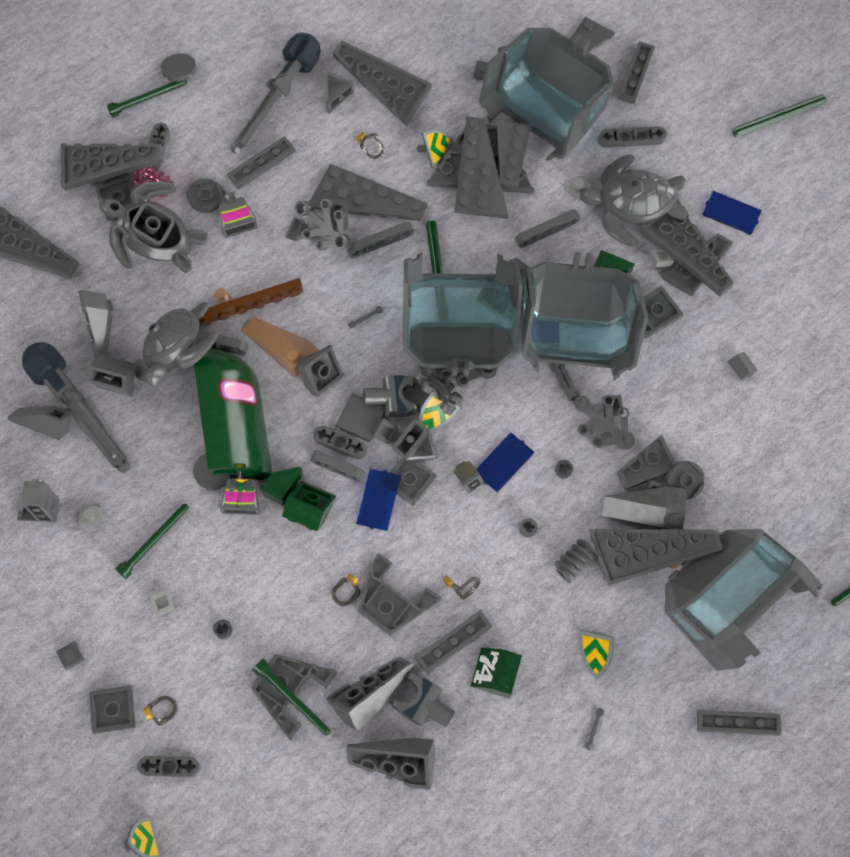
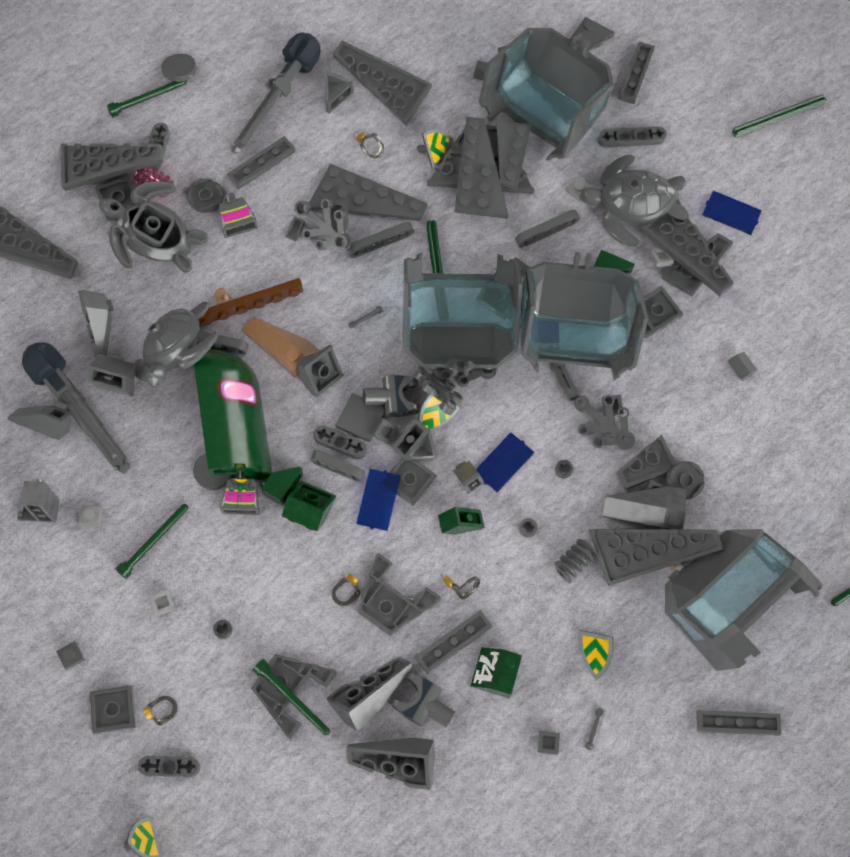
none -> dark green slope [438,507,485,535]
none -> dark grey plate [537,731,560,755]

